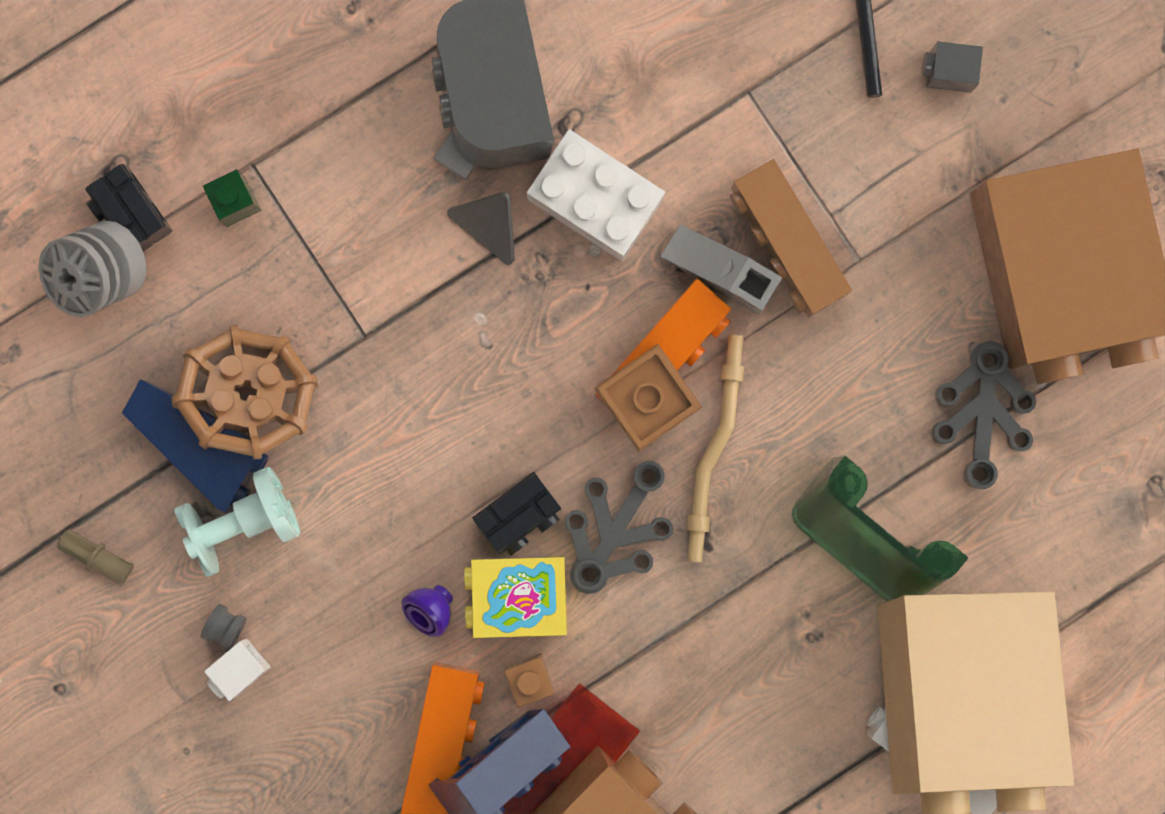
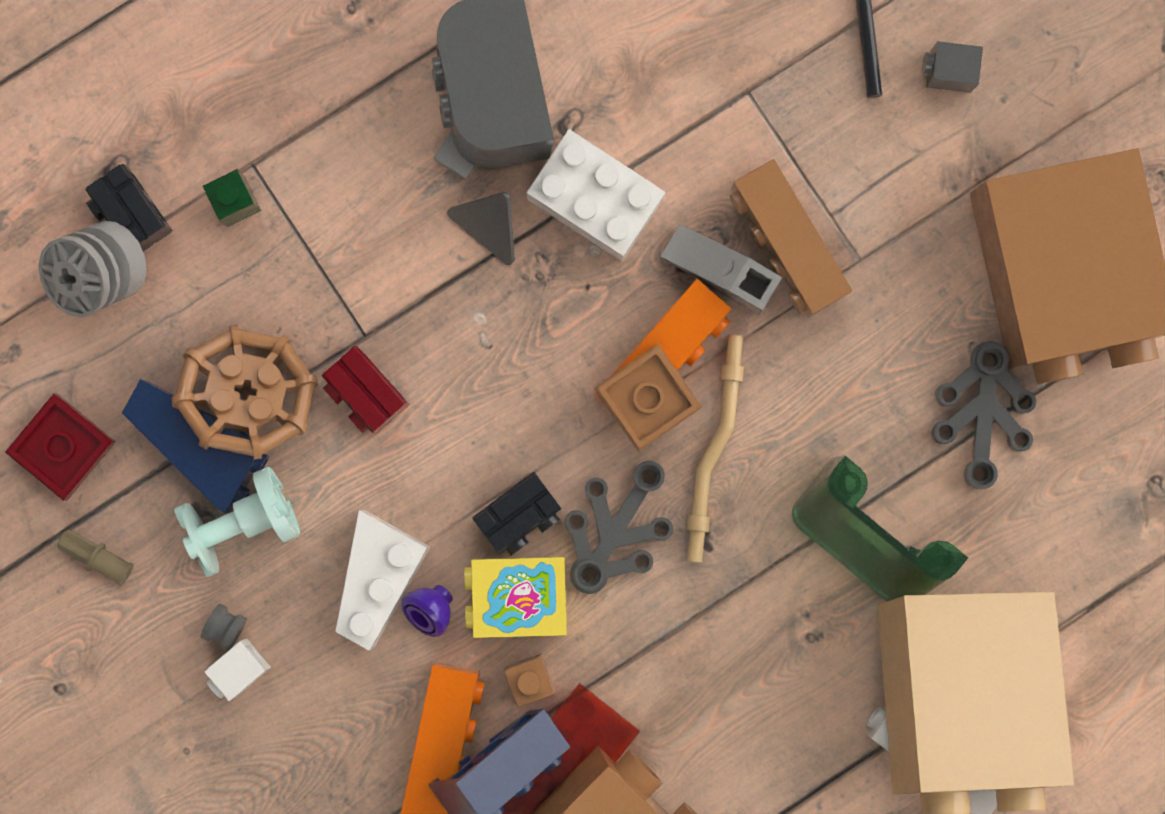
none -> dark red plate [5,393,116,501]
none -> dark red brick [322,345,410,434]
none -> white wedge [336,510,430,651]

